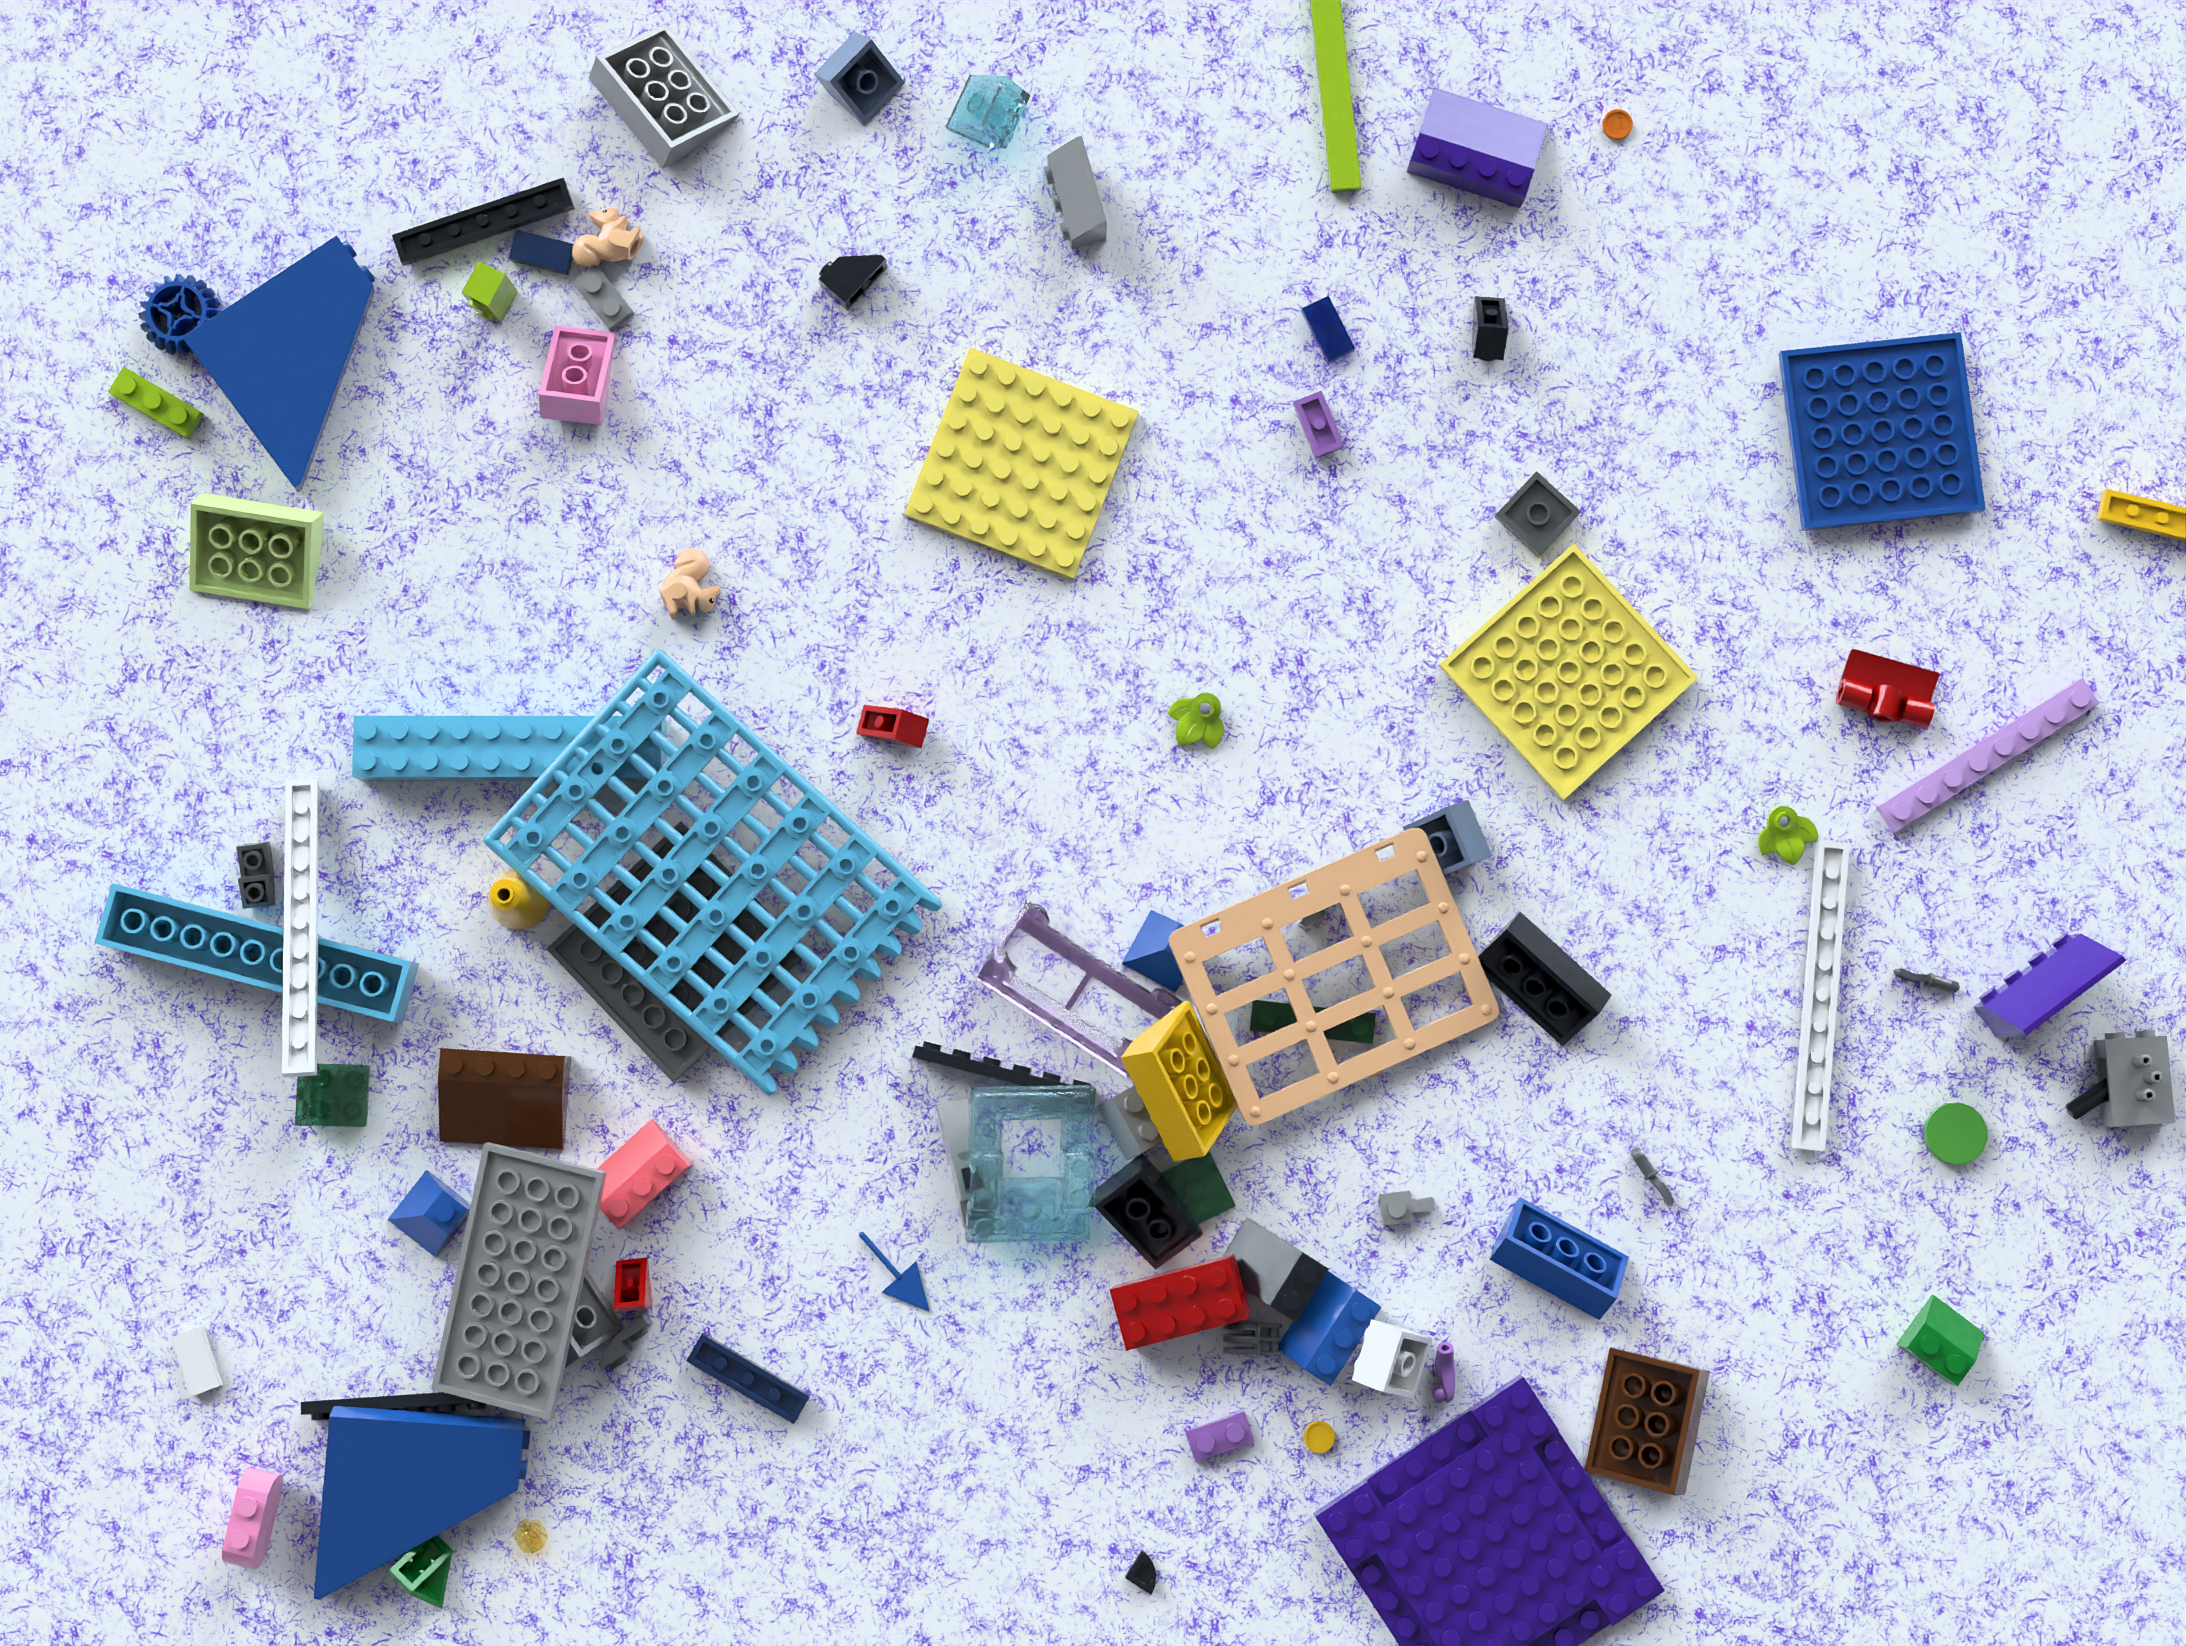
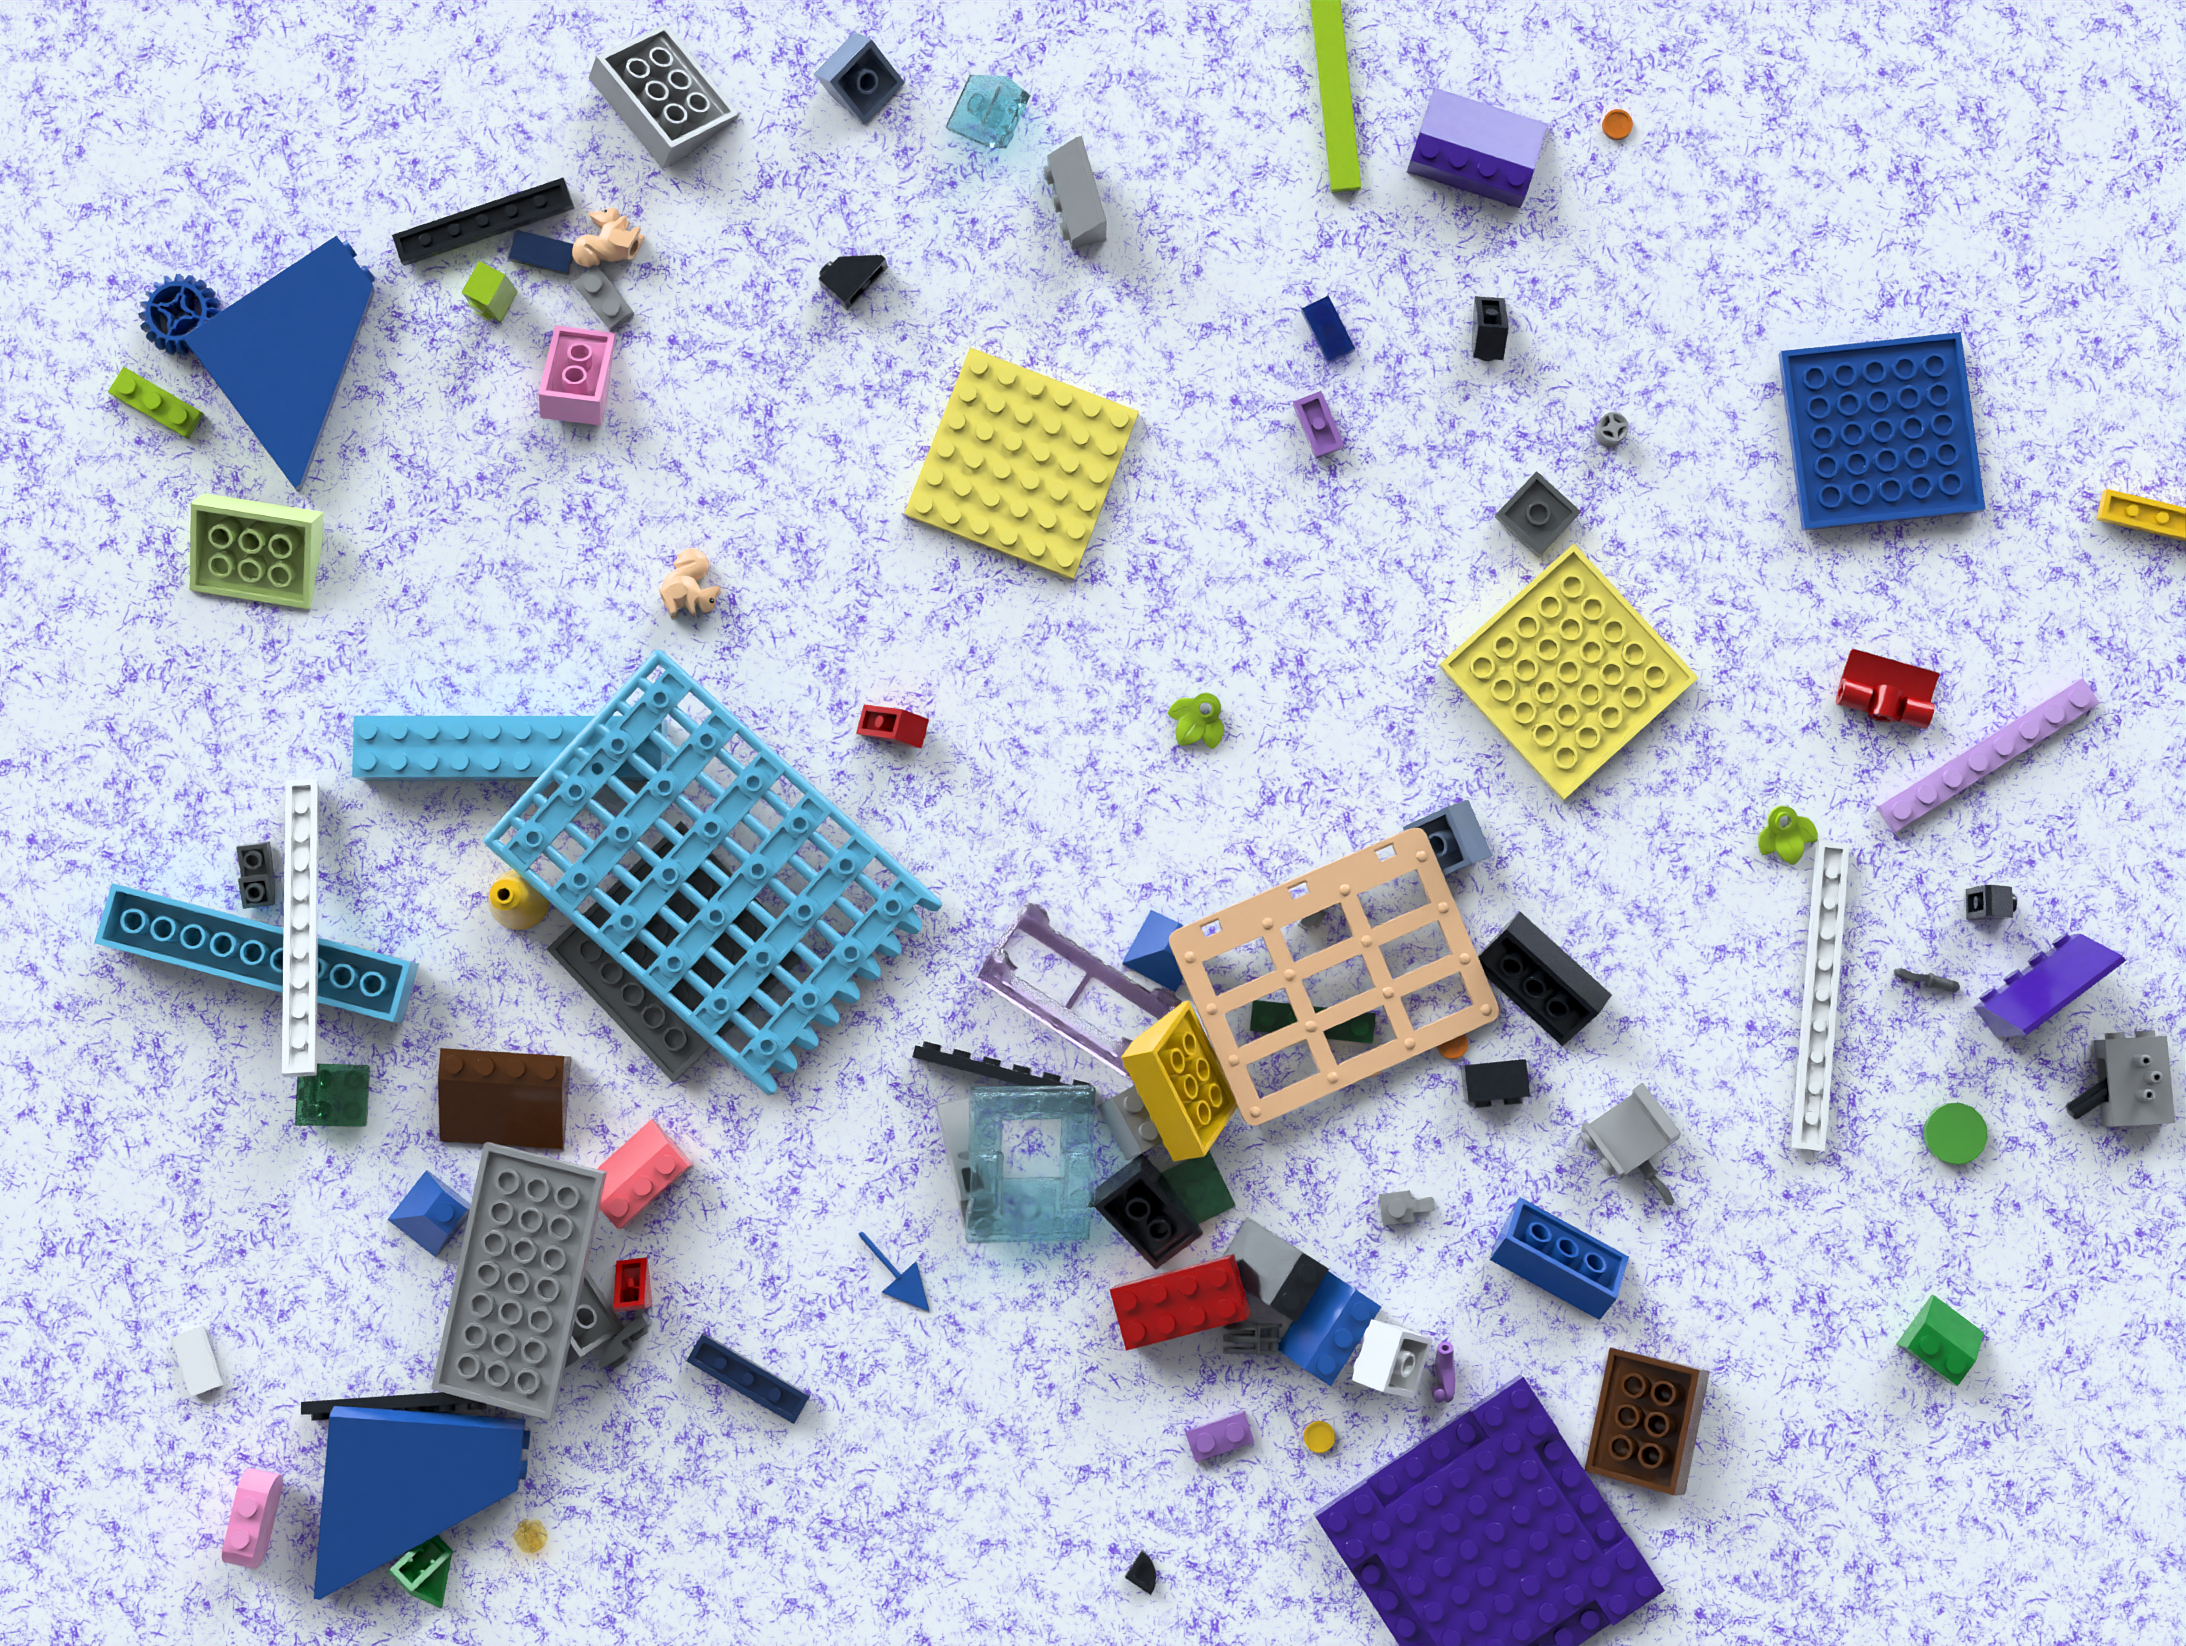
none -> orange piece [1437,1034,1468,1059]
none -> black brick [1460,1059,1530,1108]
none -> light grey panel [1580,1083,1681,1181]
none -> light grey wheel [1594,412,1629,447]
none -> black slope [1966,885,2017,920]

